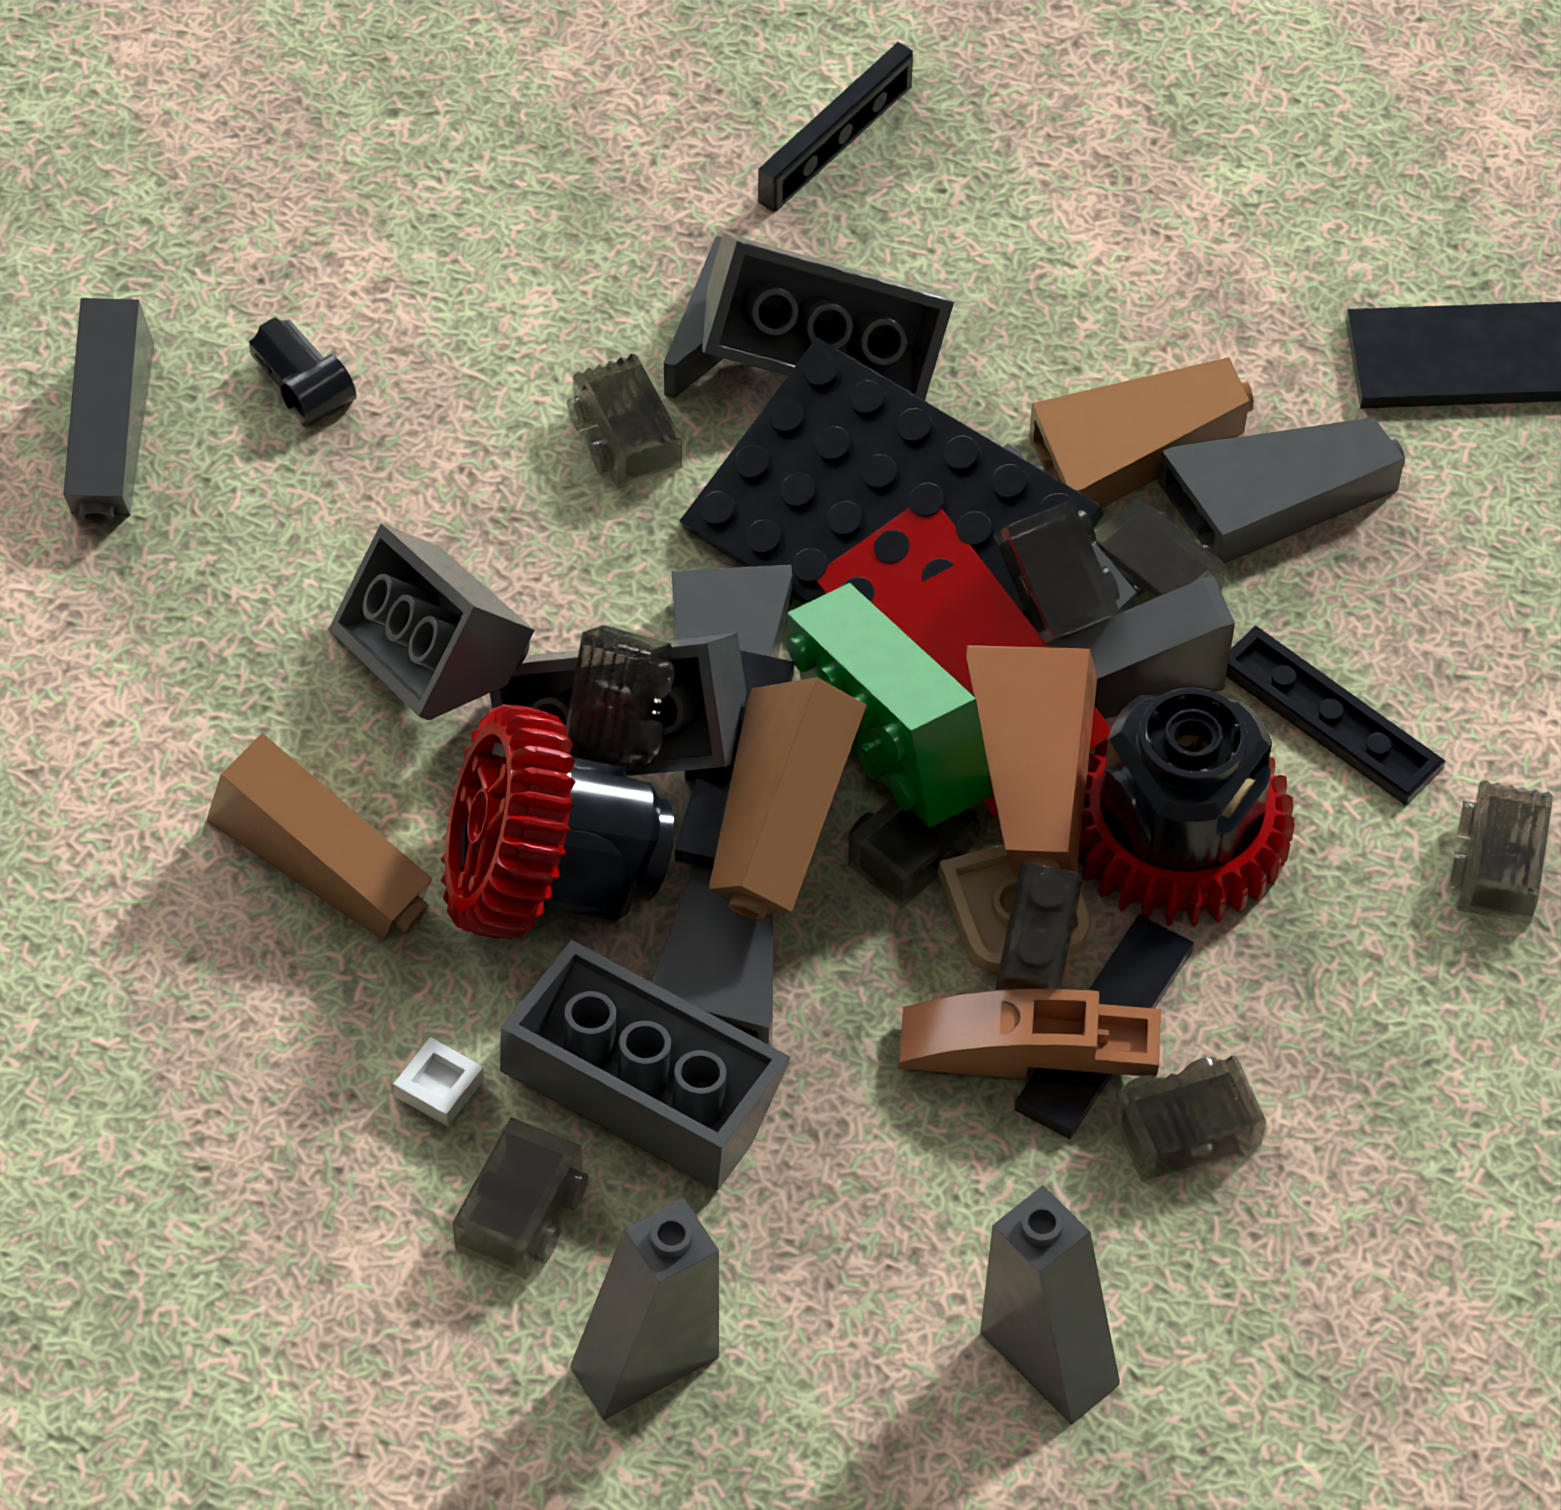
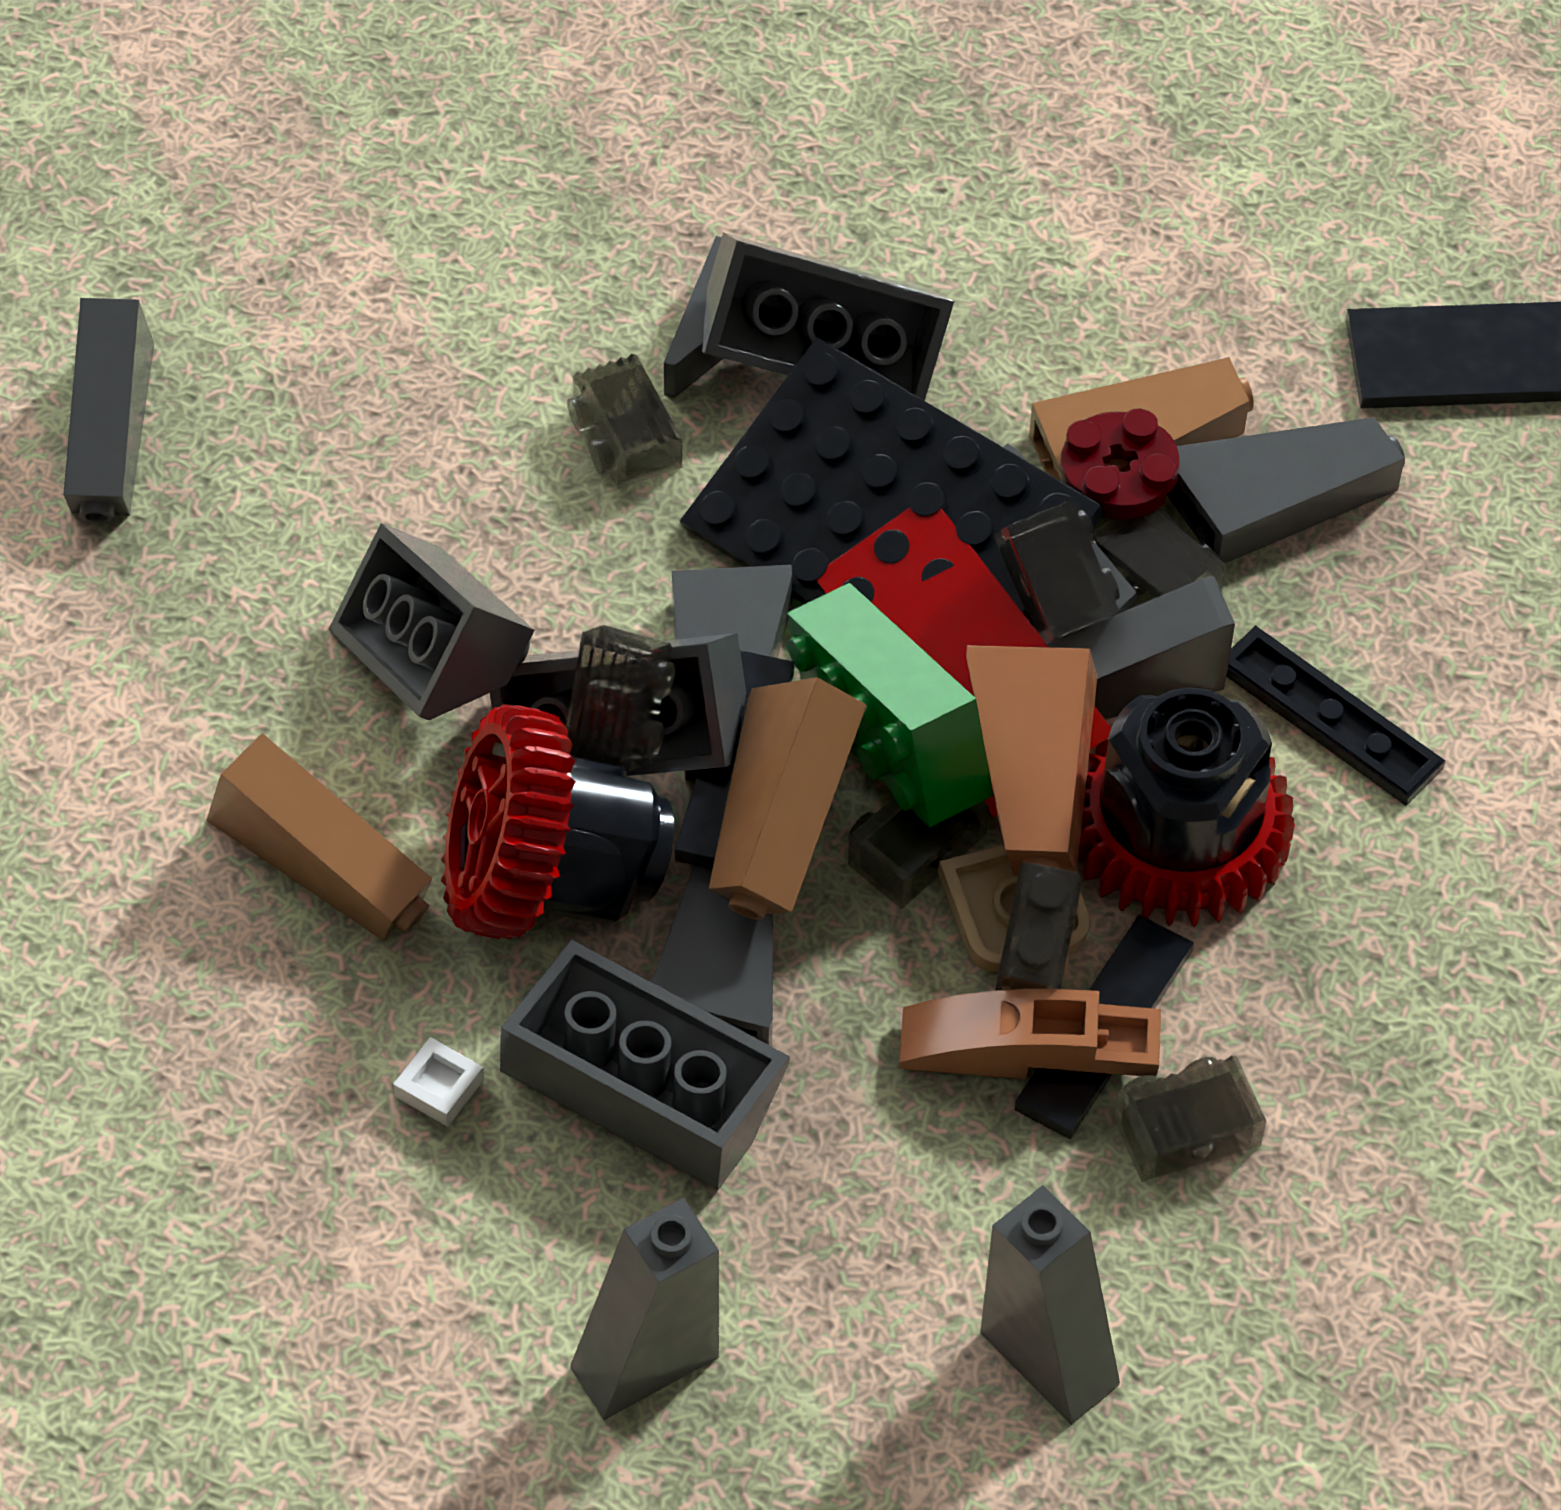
black piece [249,317,357,427] -> none
clear smoke brick [452,1117,589,1279] -> none
black tile [758,42,913,211] -> none
clear smoke brick [1448,780,1553,924] -> none
none -> dark red plate [1060,408,1180,520]

